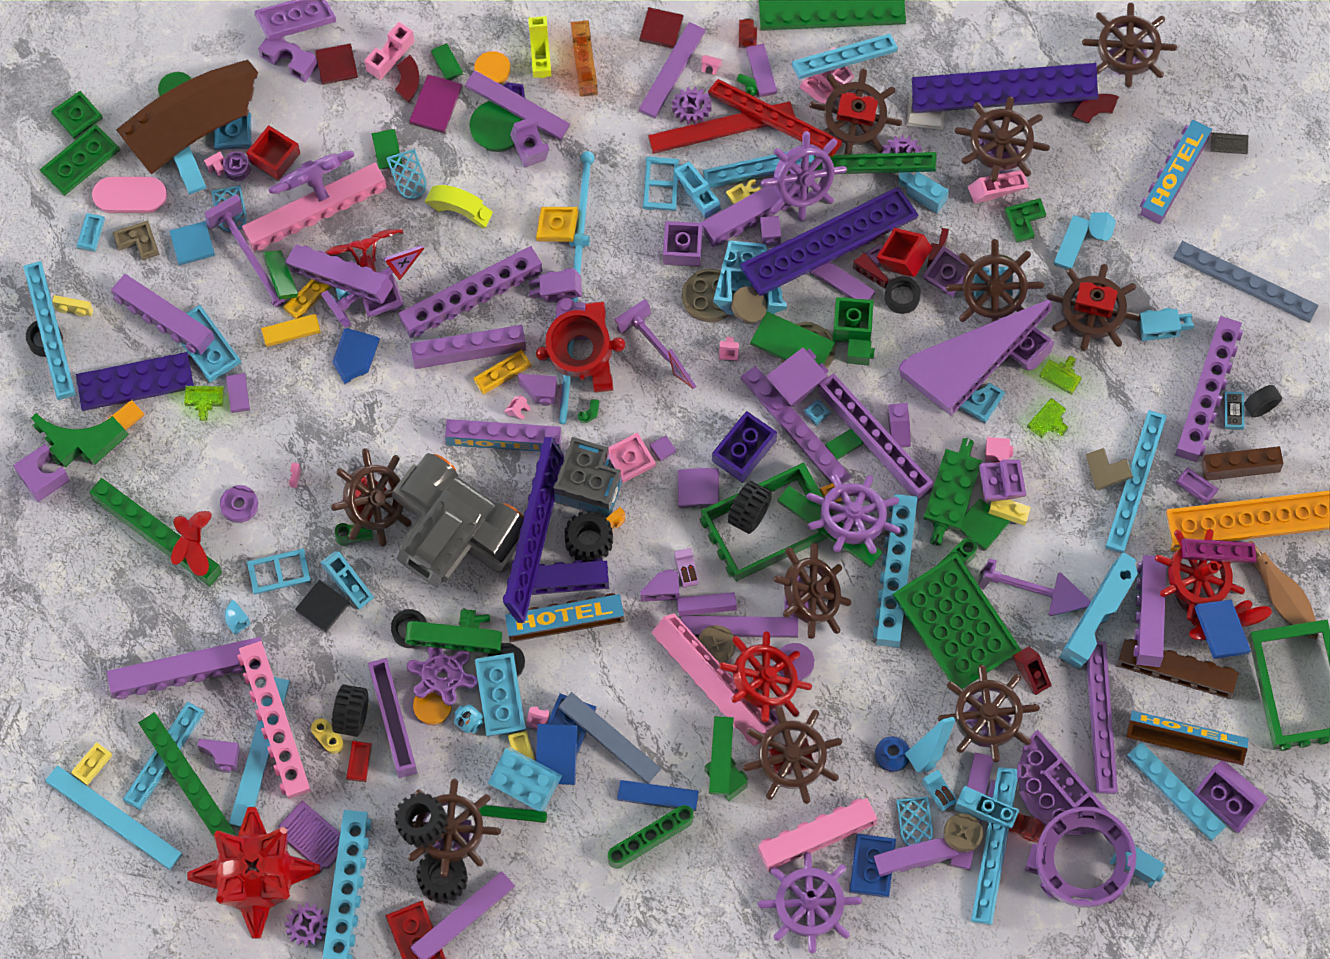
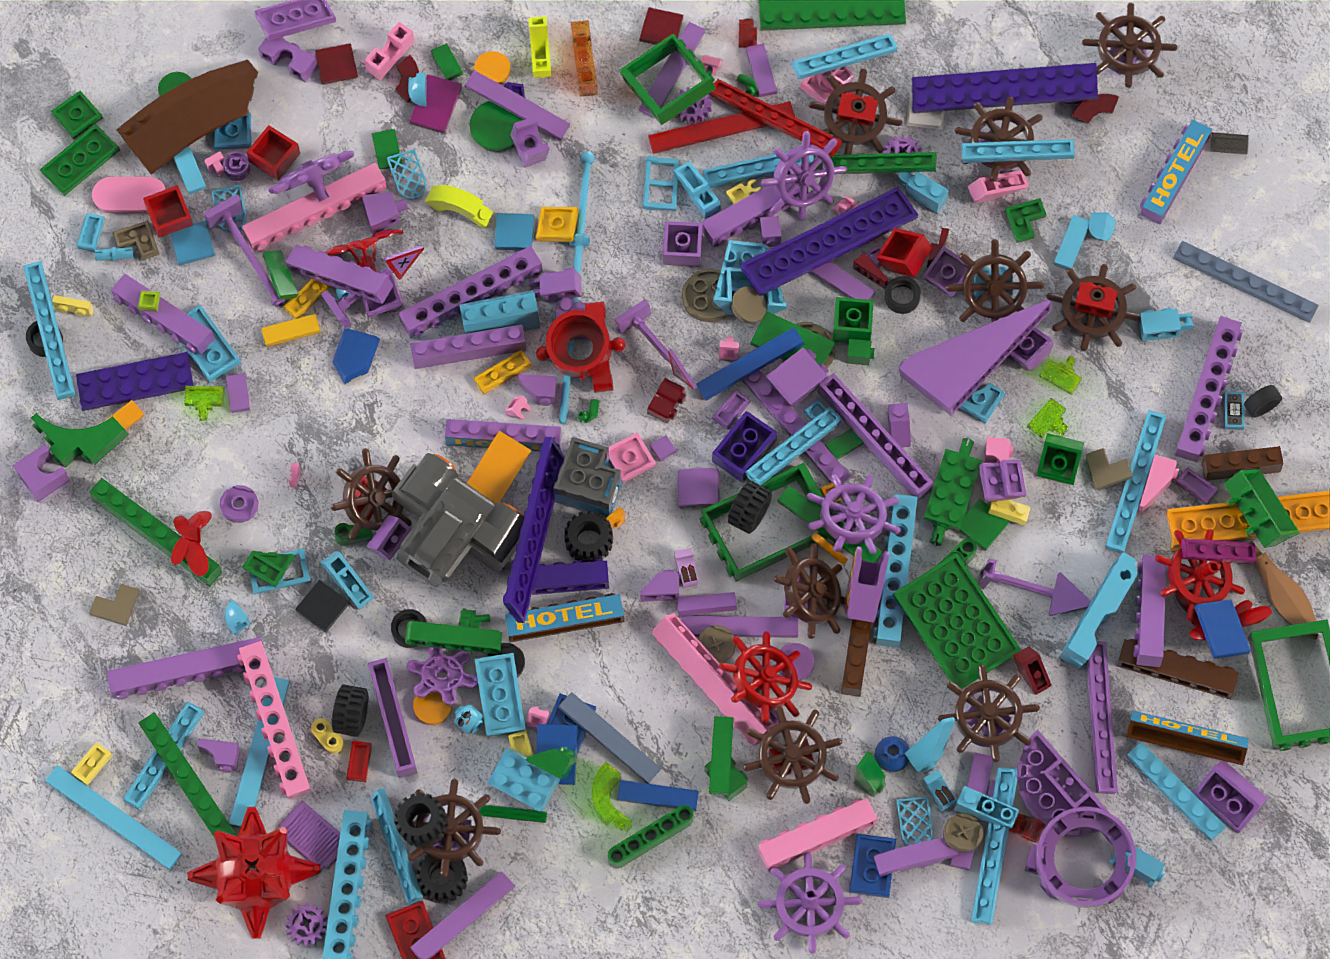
none -> dark tan tile [89,584,140,626]
none -> medium azure pin [95,247,133,261]
none -> lime tile [138,291,161,312]
none -> red piece [143,185,193,238]
none -> green wing [242,551,295,588]
none -> medium lavender torso [362,192,408,234]
none -> medium lavender brick [367,515,412,560]
none -> medium azure tile [371,788,423,905]
none -> medium azure brick [408,72,427,107]
none -> medium azure slope [459,290,540,334]
none -> light orange tile [467,431,532,503]
none -> dark azure tile [494,213,534,250]
none -> green slope [526,746,578,779]
none -> clear neon green arch [592,761,632,832]
none -> green window [619,34,716,126]
none -> dark red brick [647,378,687,424]
none -> blue tile [696,327,804,401]
none -> medium lavender tile [712,390,751,430]
none -> medium azure tile [745,407,843,485]
none -> light orange tile [811,532,848,565]
none -> bright pink tile [833,196,859,215]
none -> reddish brown brick [841,619,872,697]
none -> medium lavender piece [844,546,889,623]
none -> green slope [854,751,886,797]
none -> medium azure tile [961,139,1075,163]
none -> green slope [1036,433,1084,485]
none -> bright pink slope [1138,455,1179,514]
none -> green piece [1224,469,1300,548]

